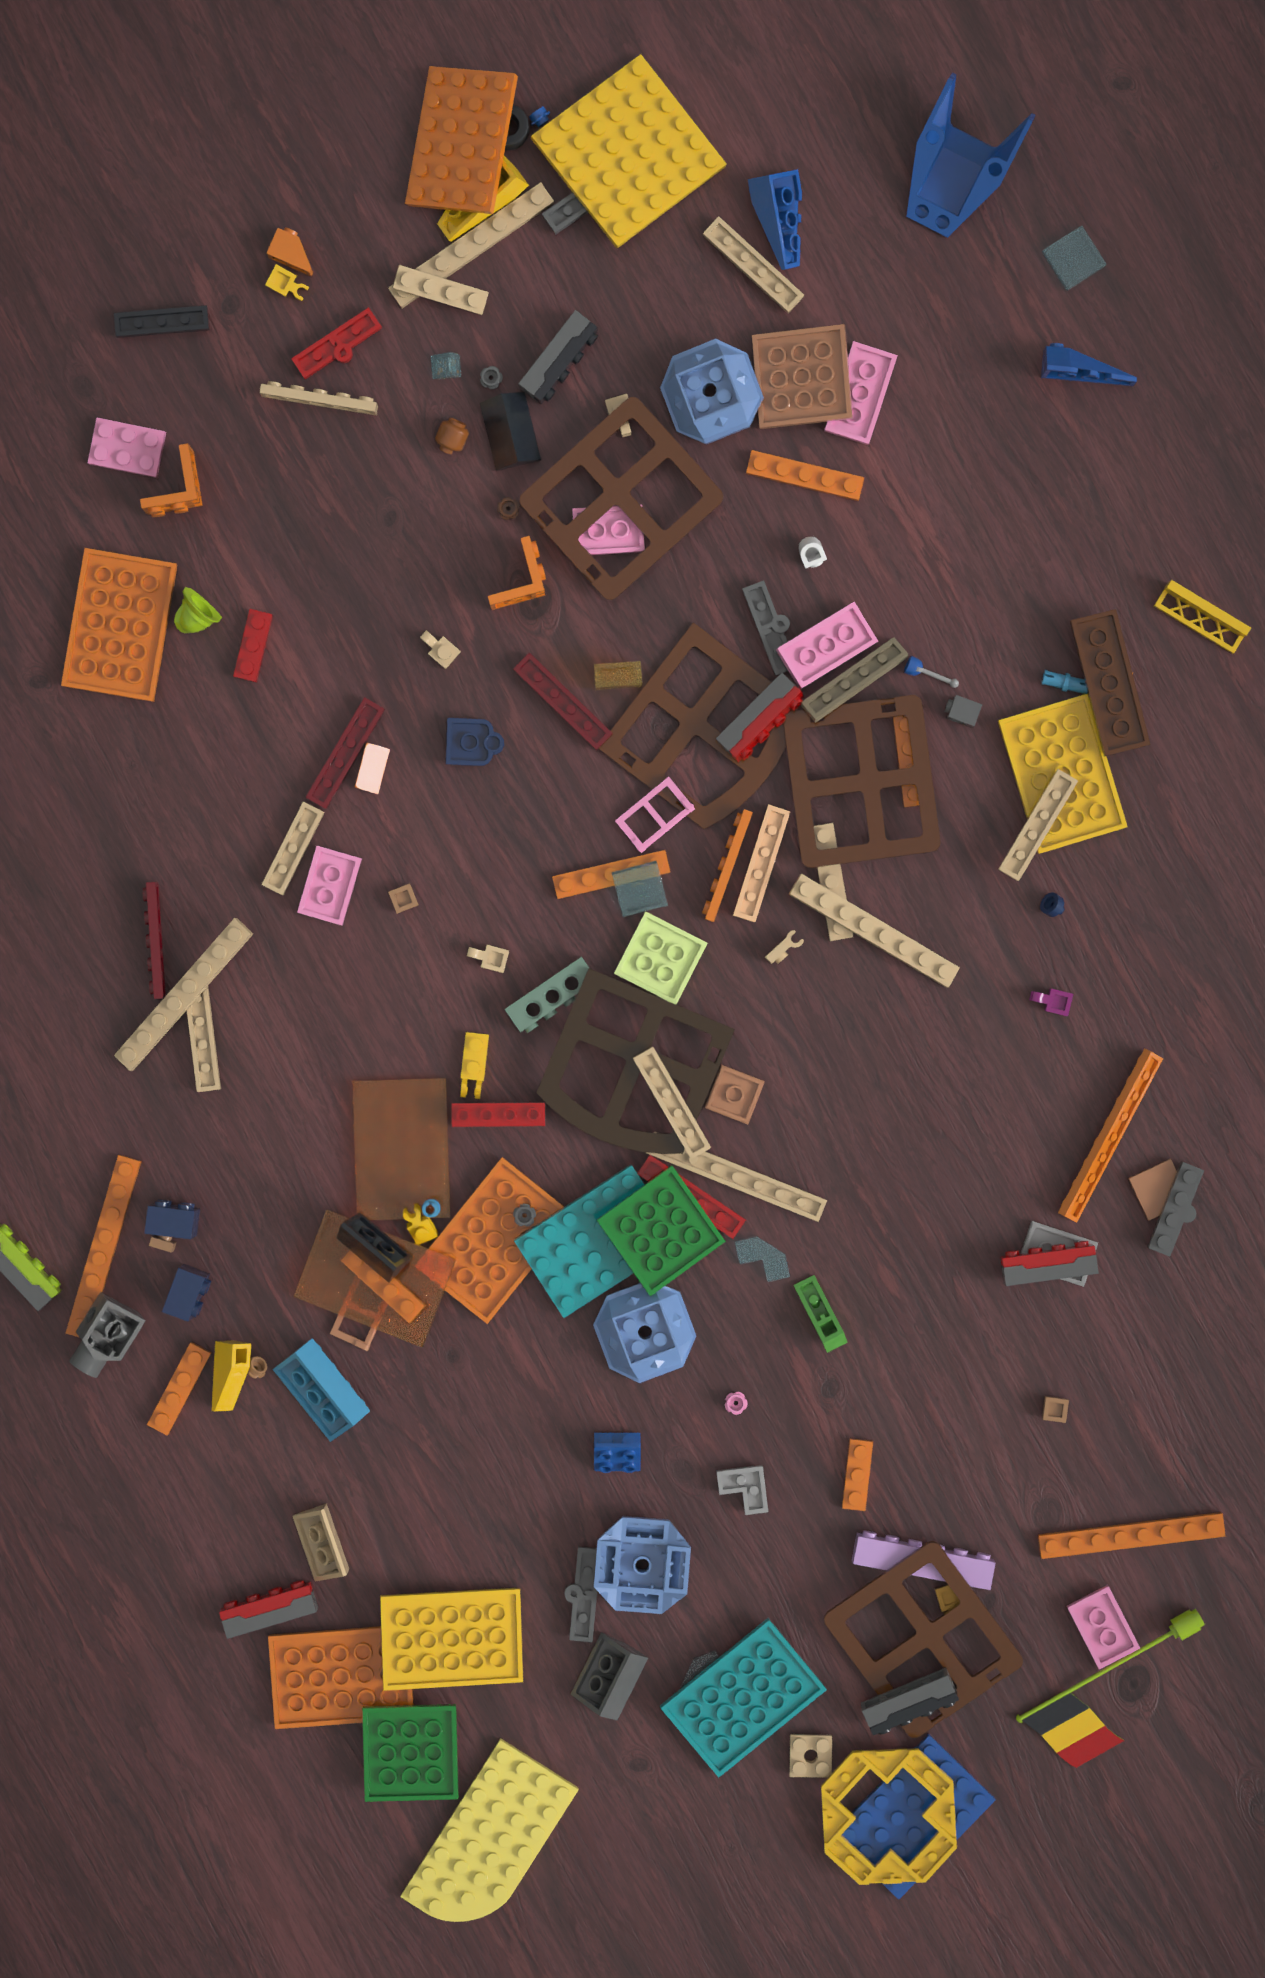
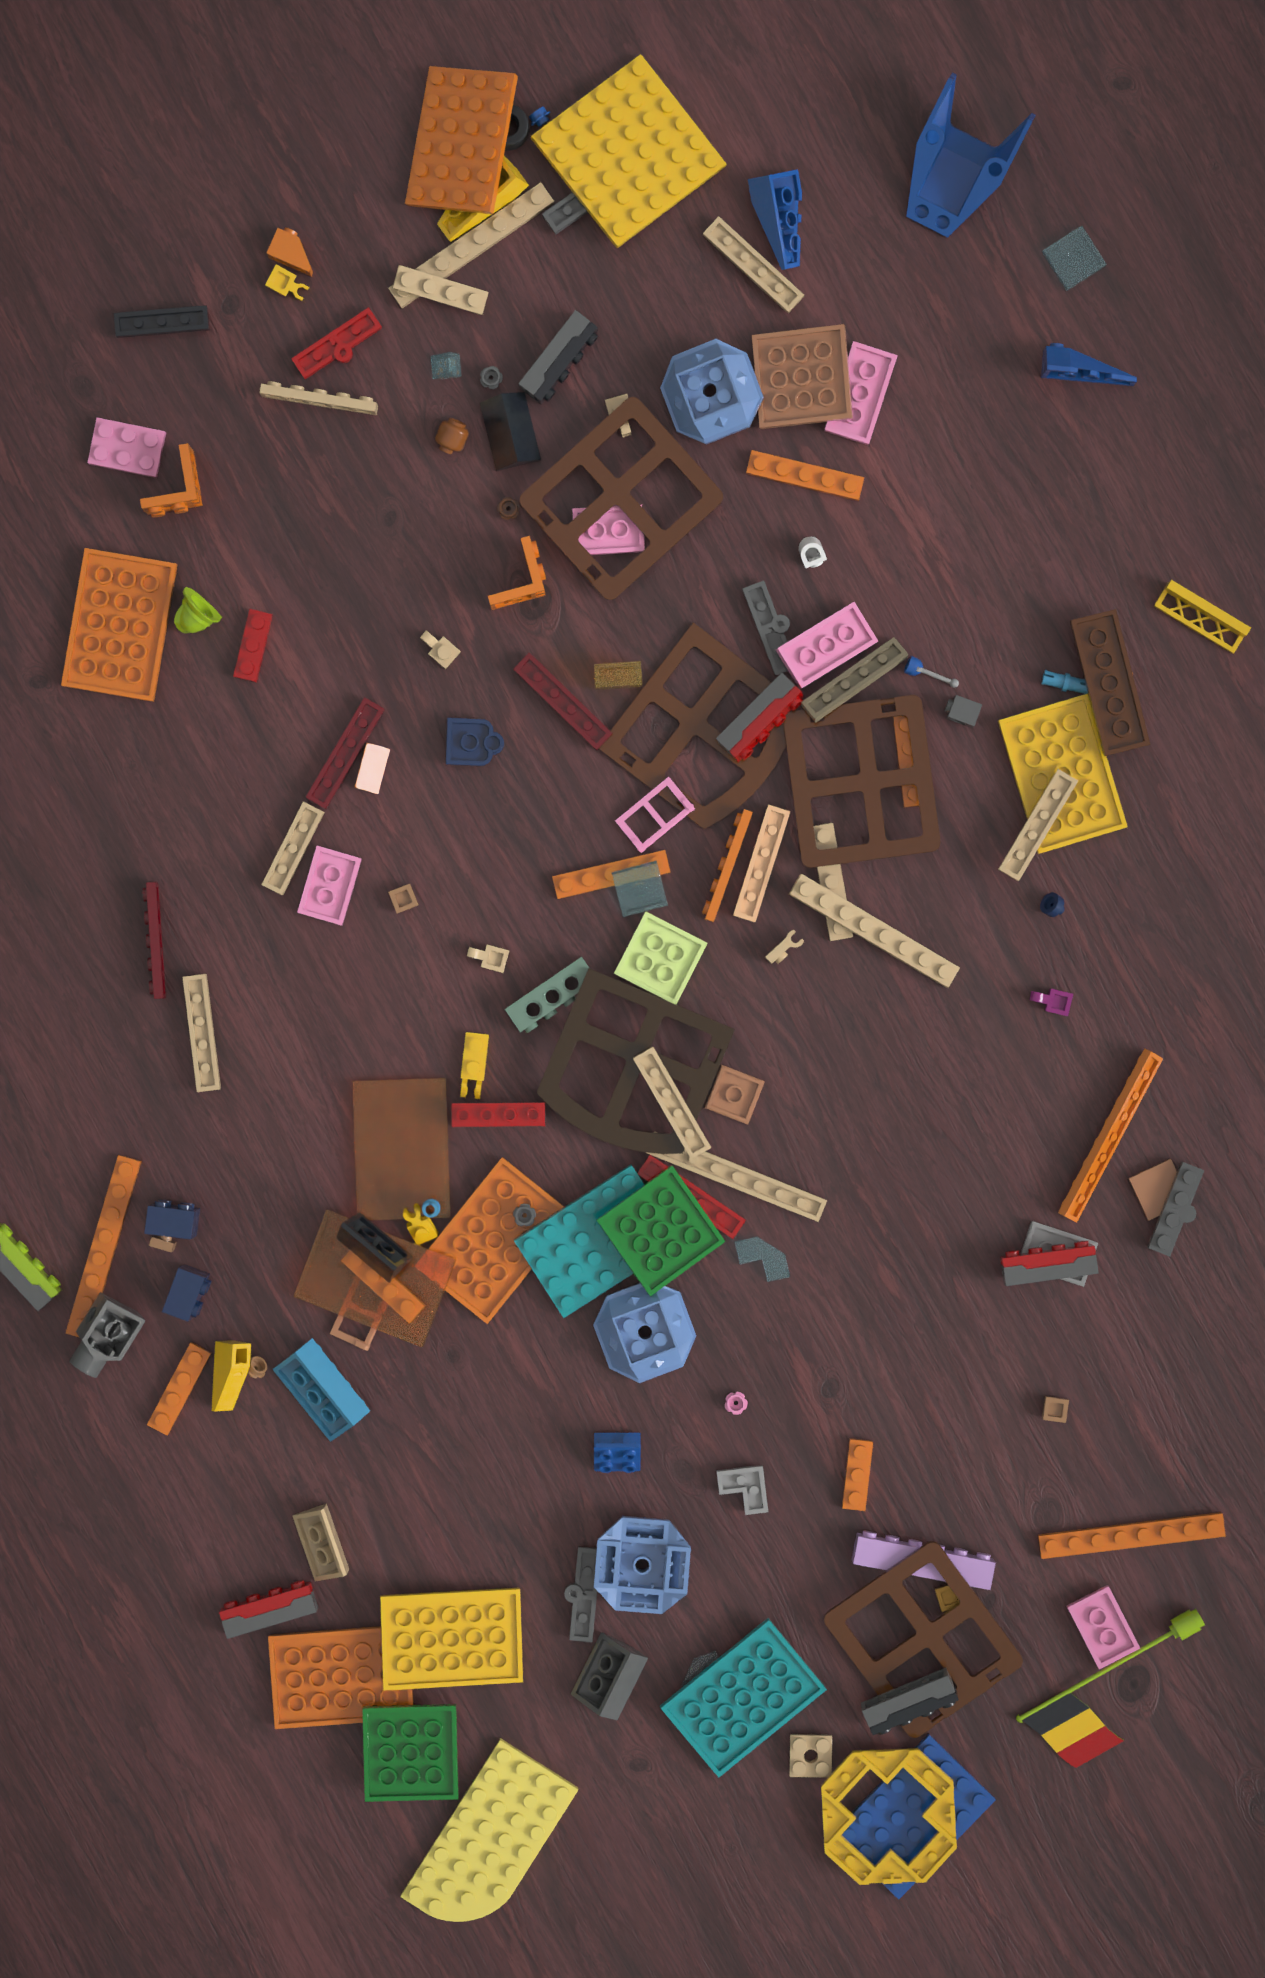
tan plate [114,918,253,1071] -> none
bright green slope [794,1275,848,1353] -> none

